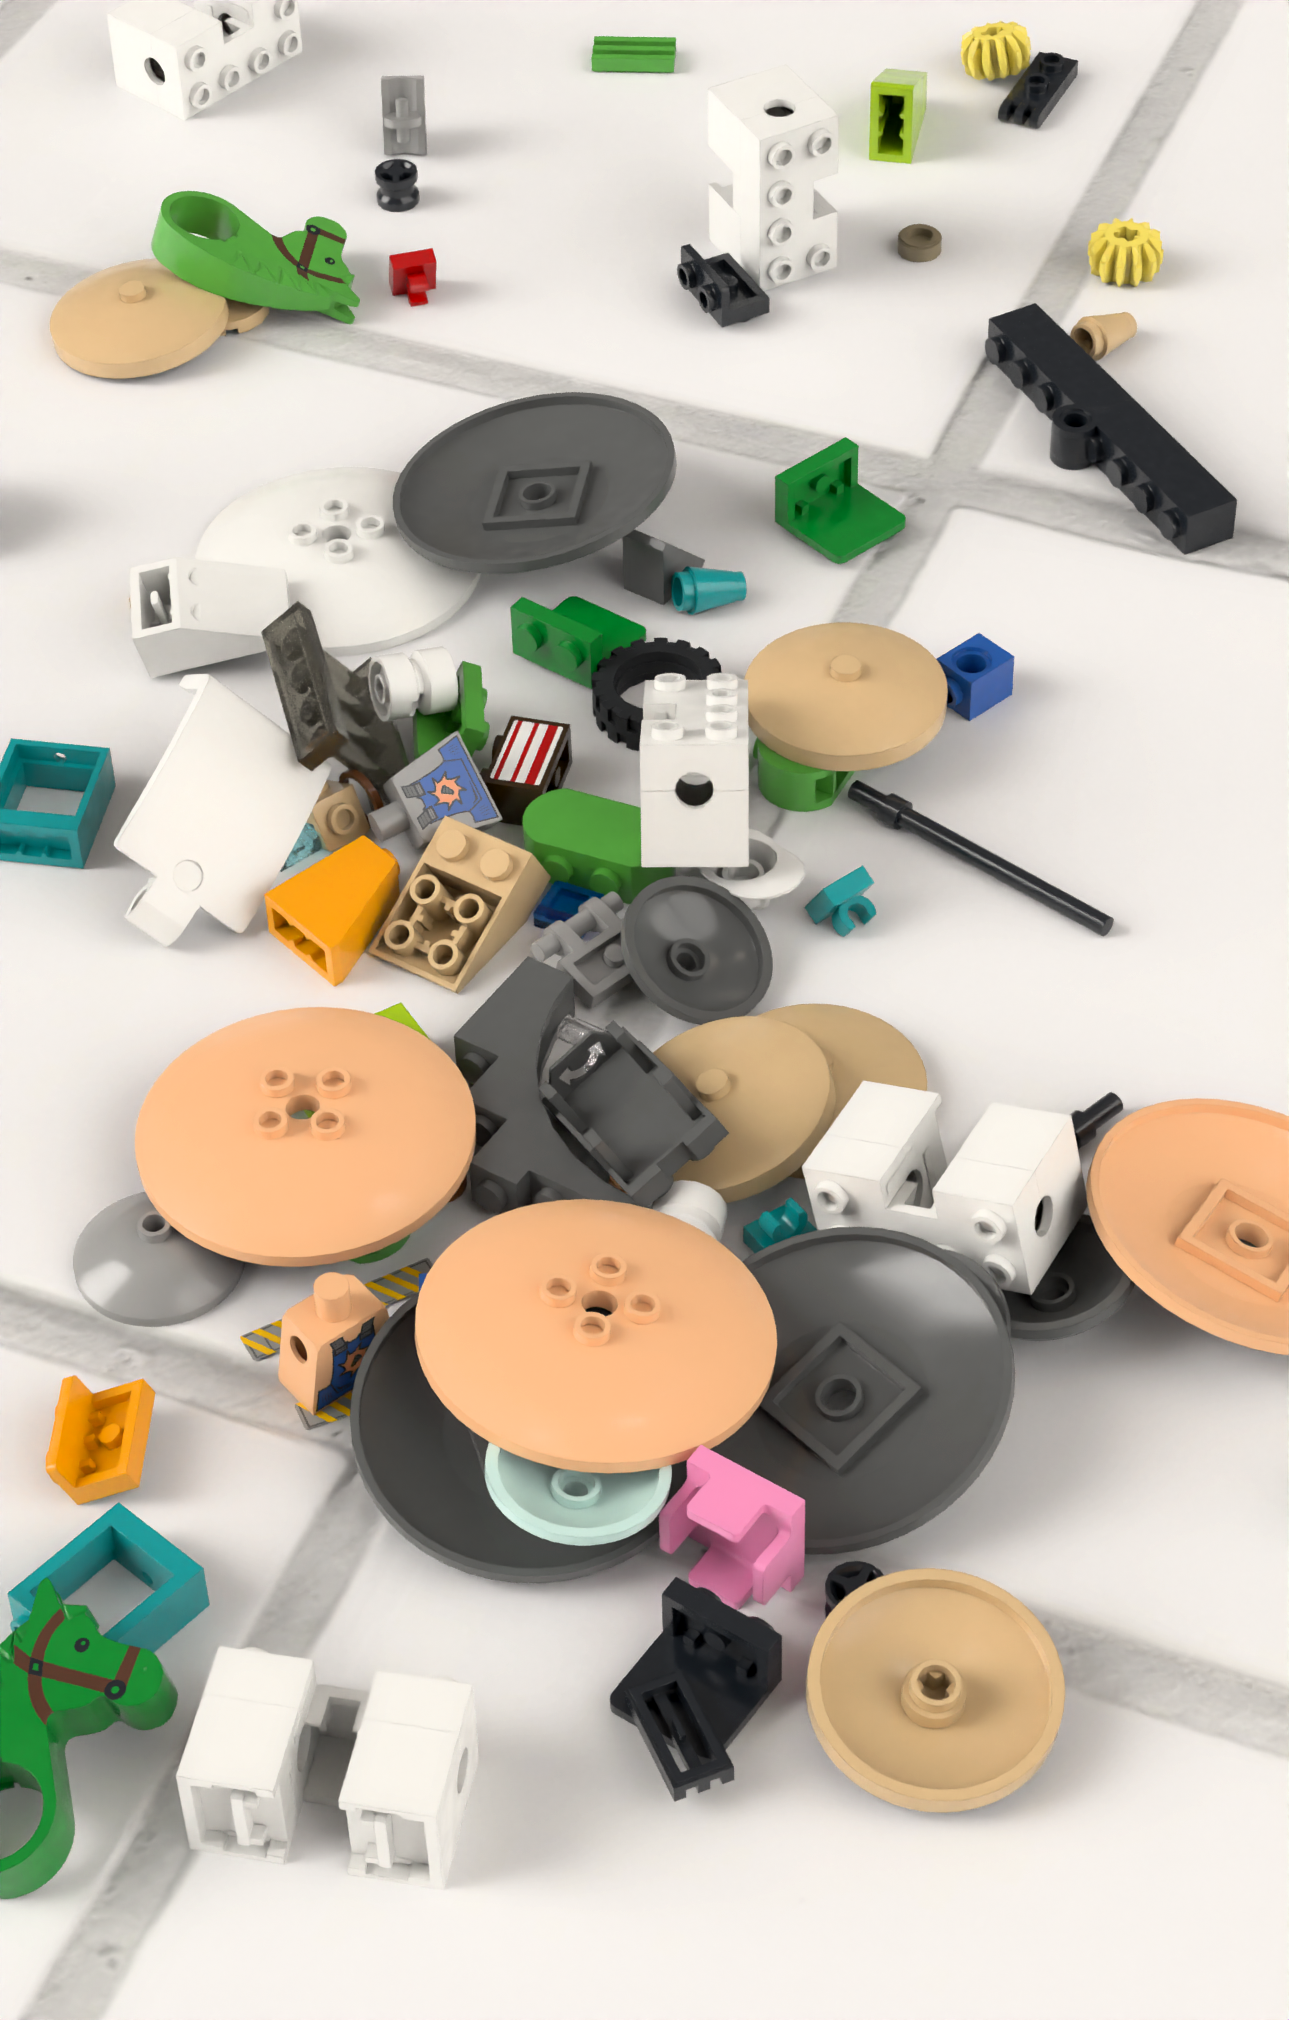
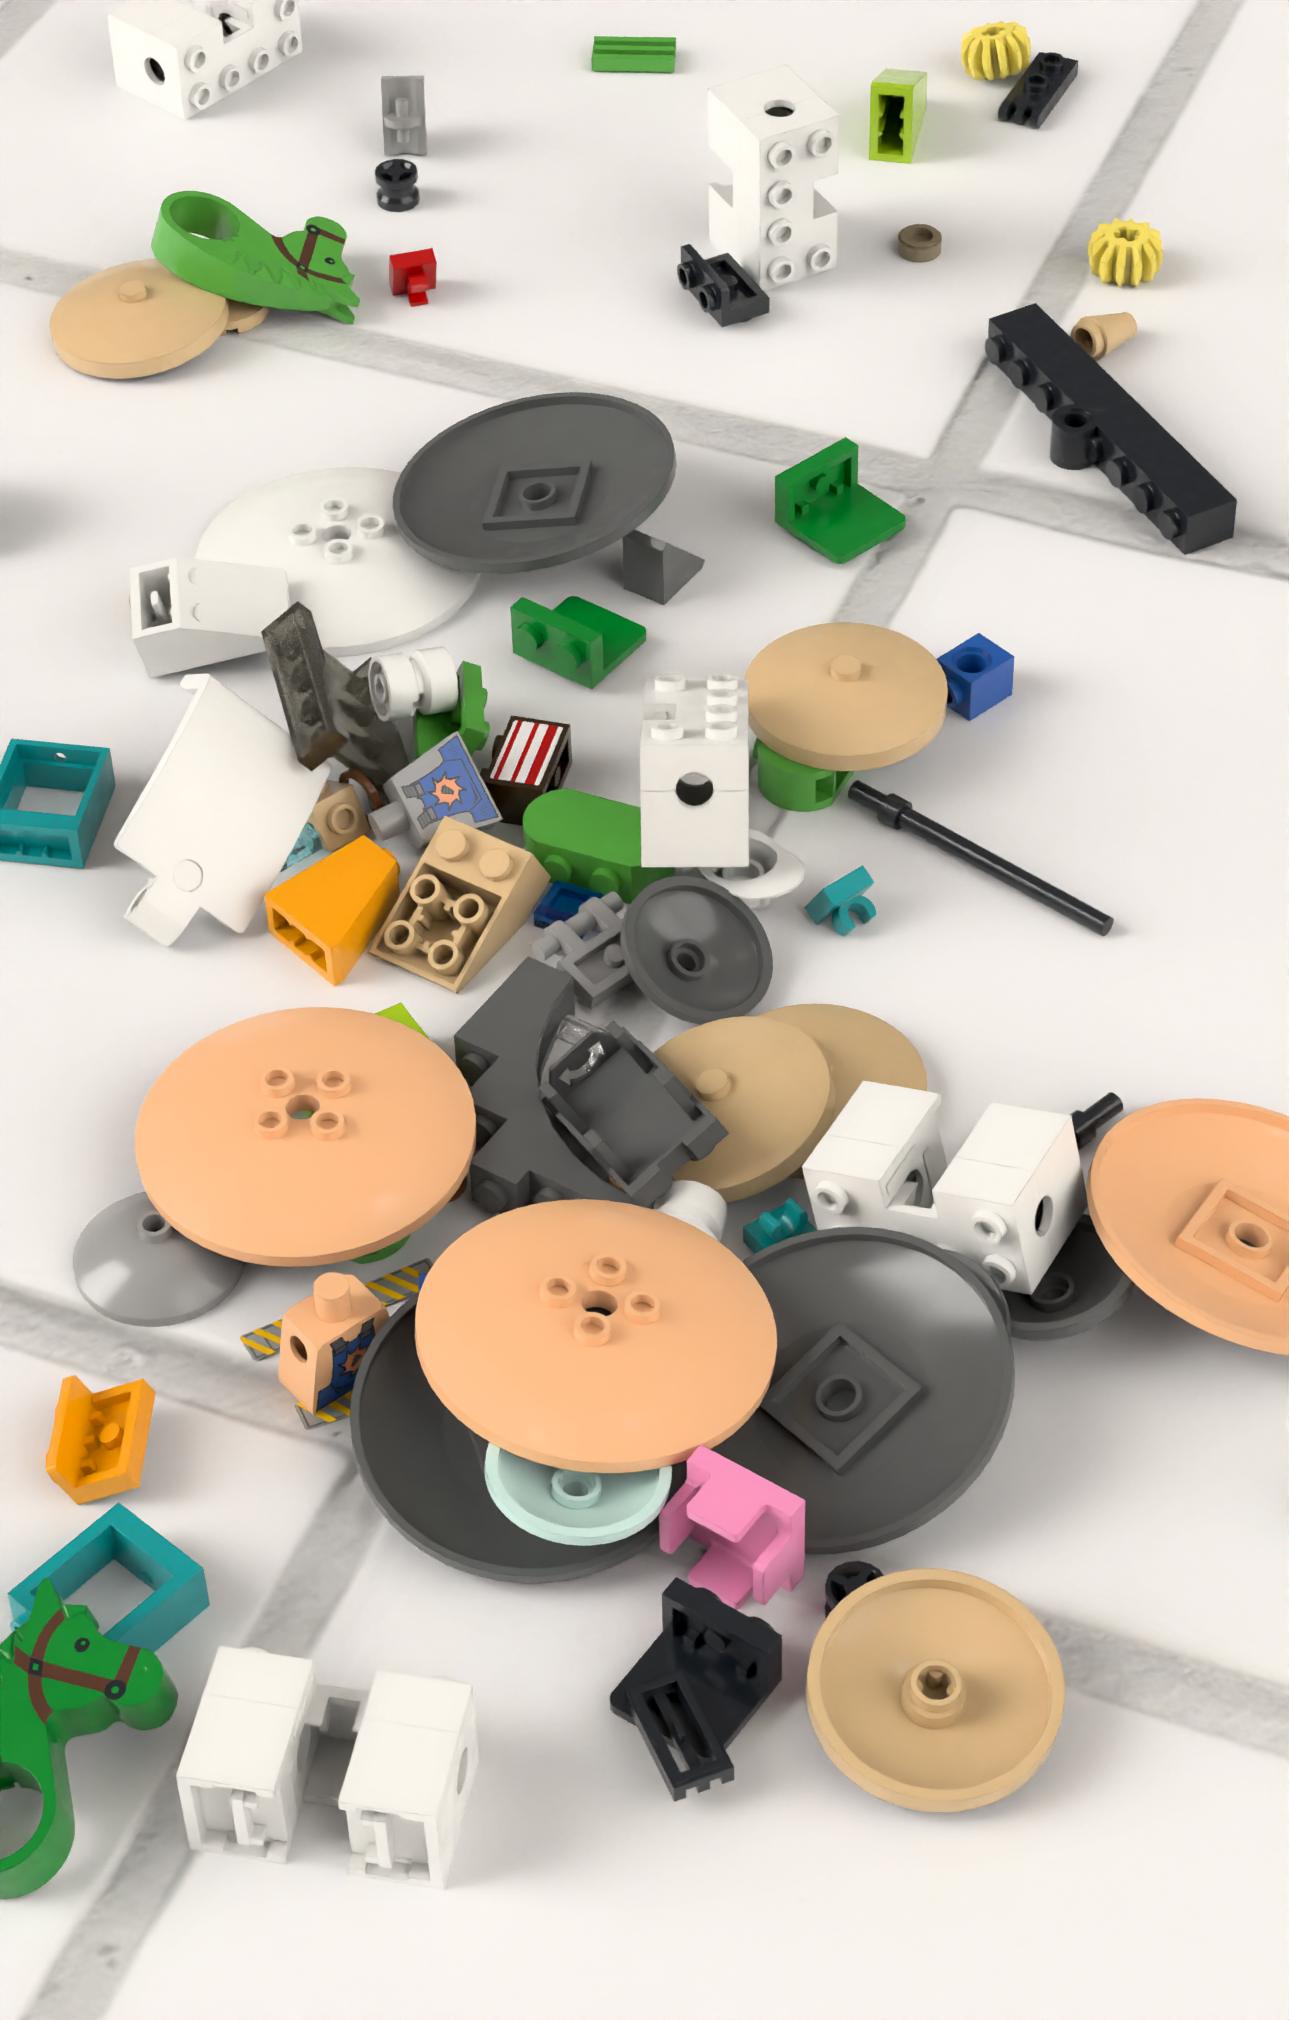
black tyre [592,637,721,751] -> none
teal cone [671,566,747,615] -> none

